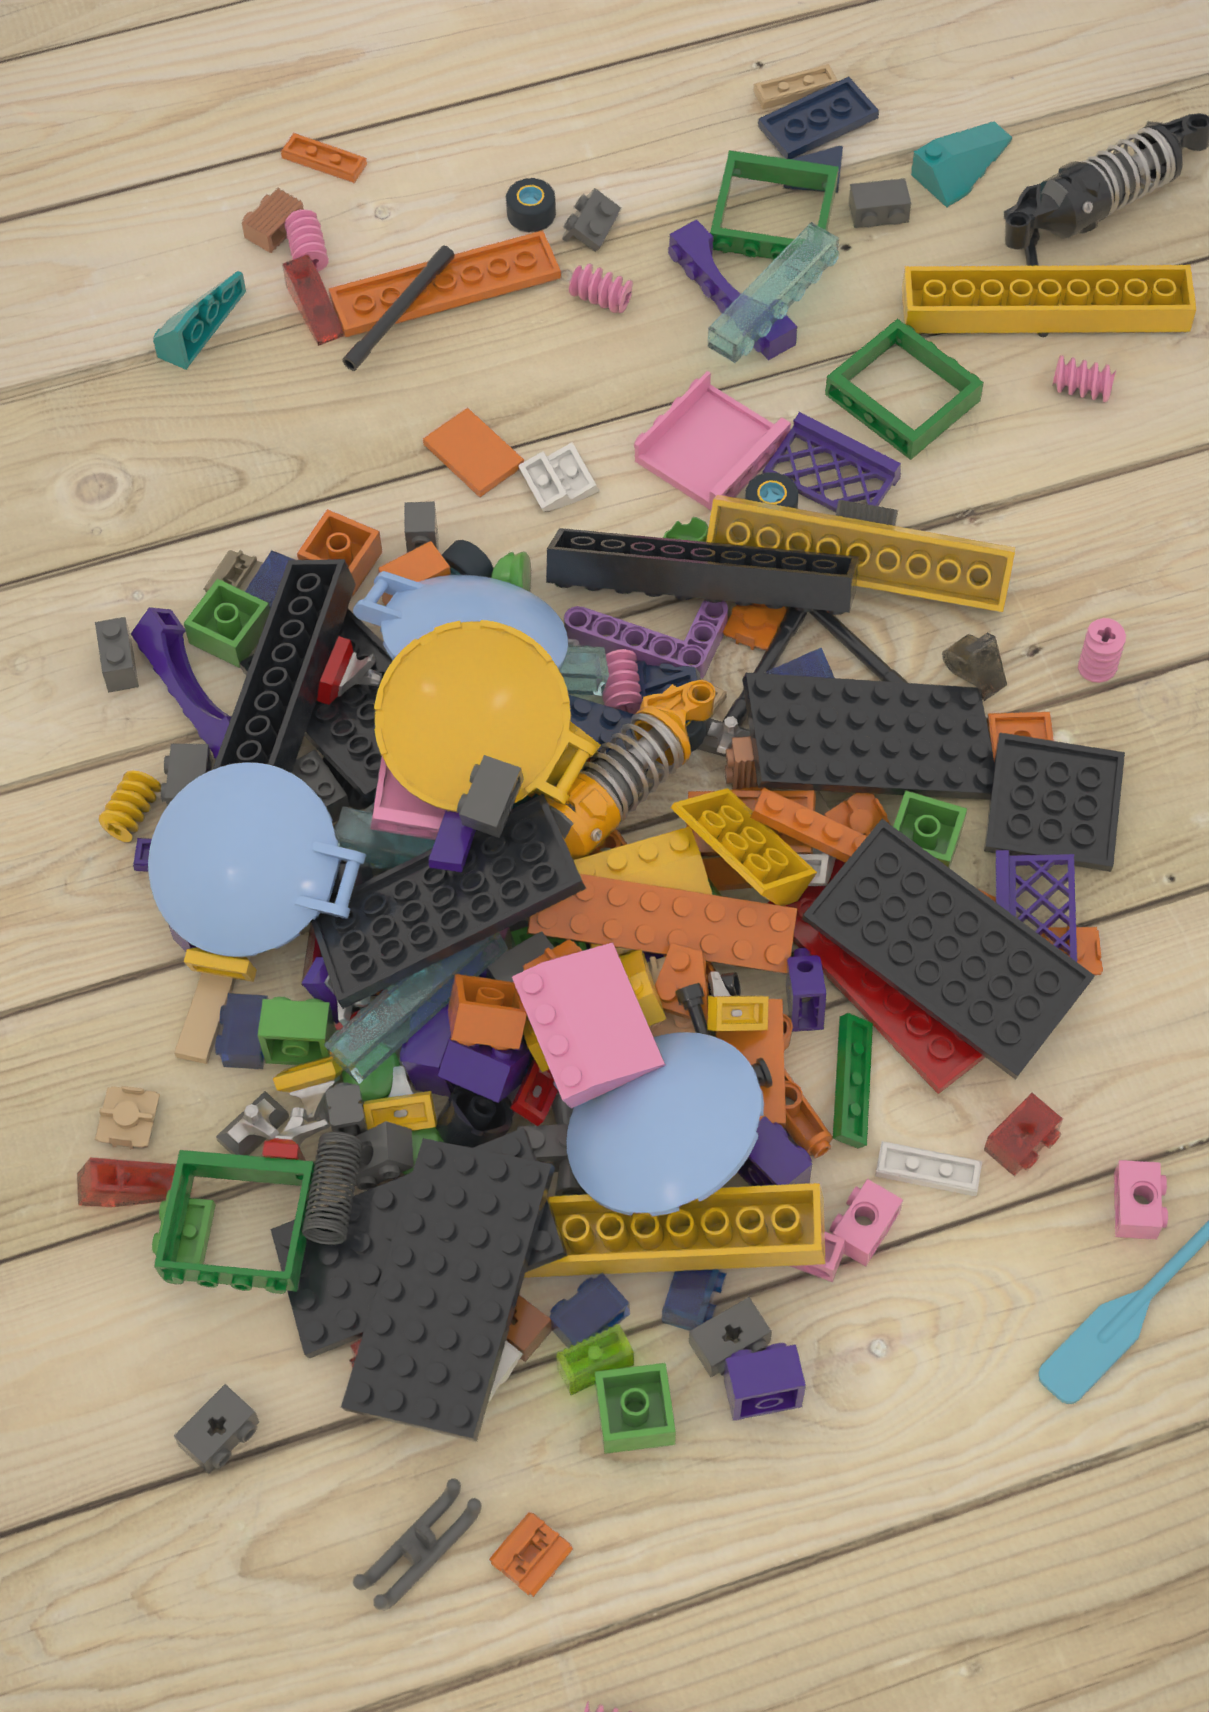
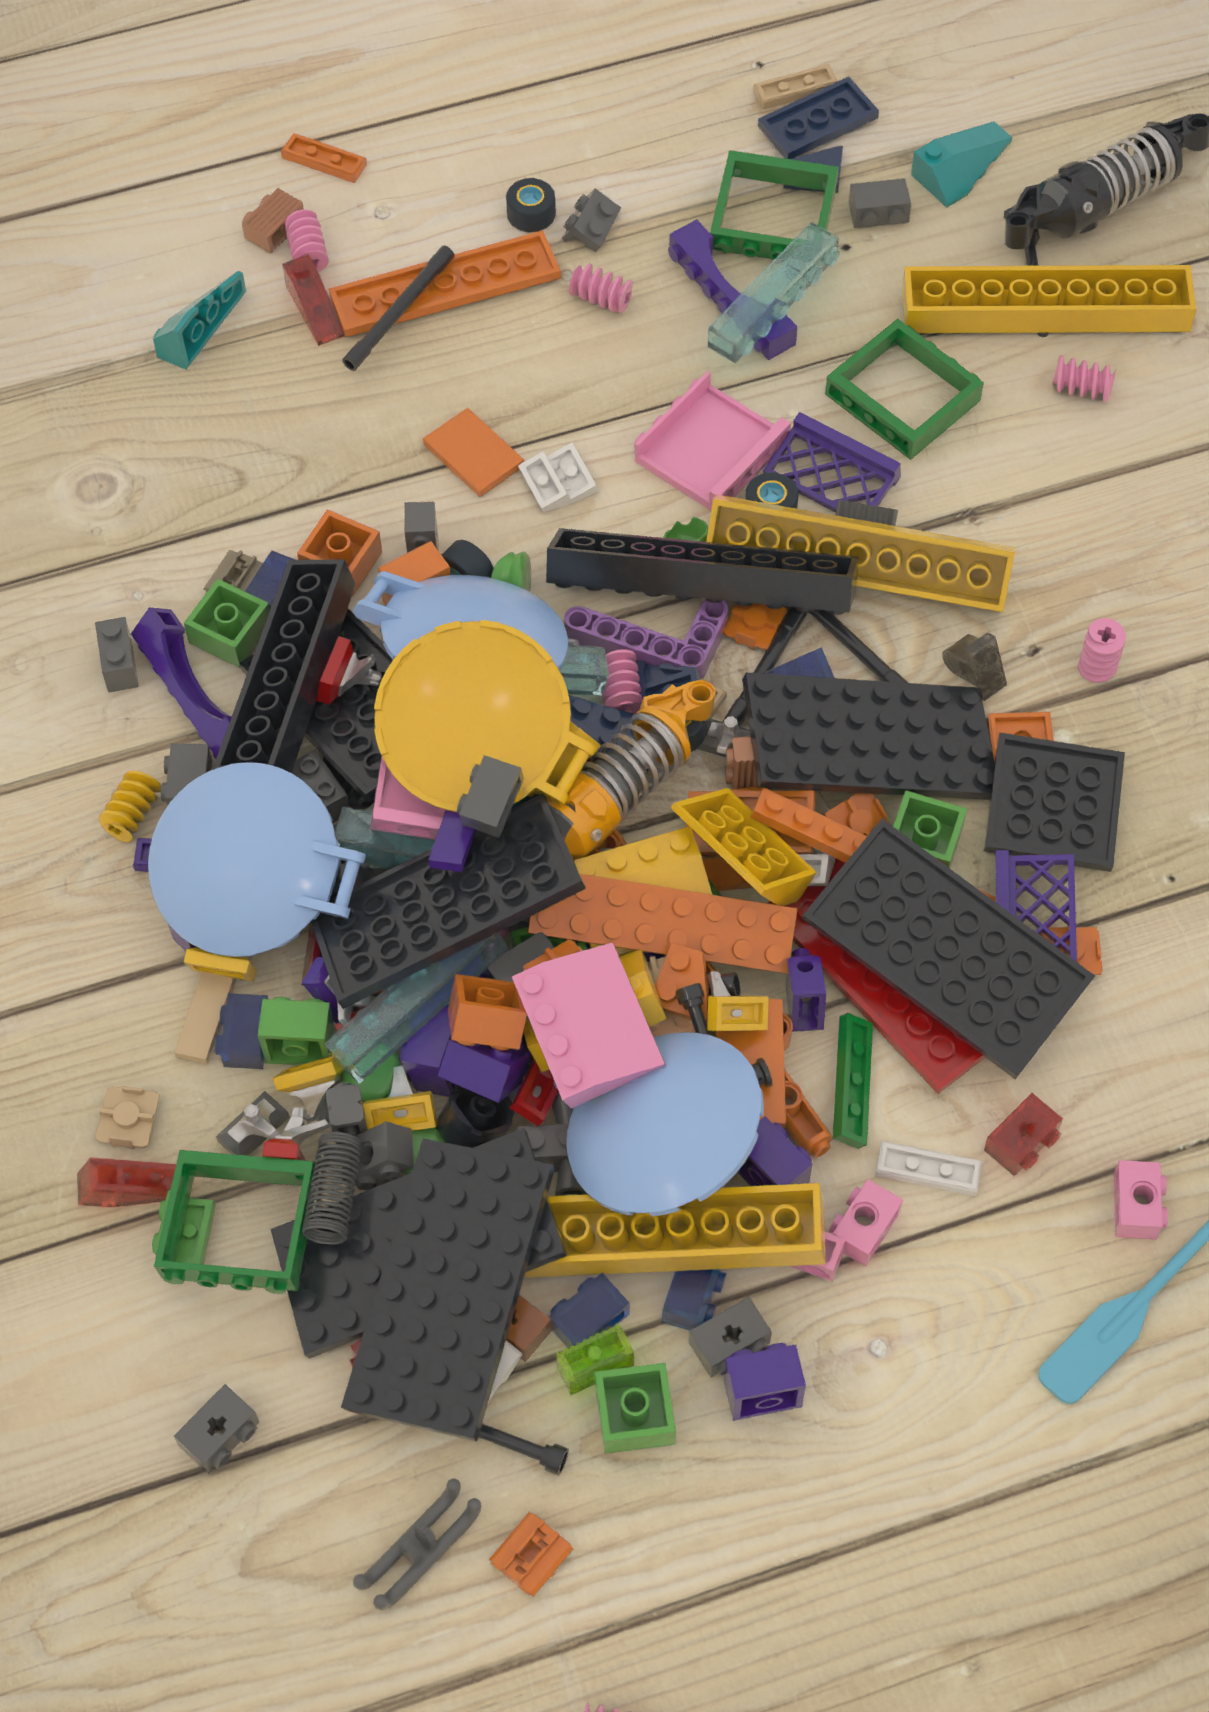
none -> black piece [478,1423,569,1476]

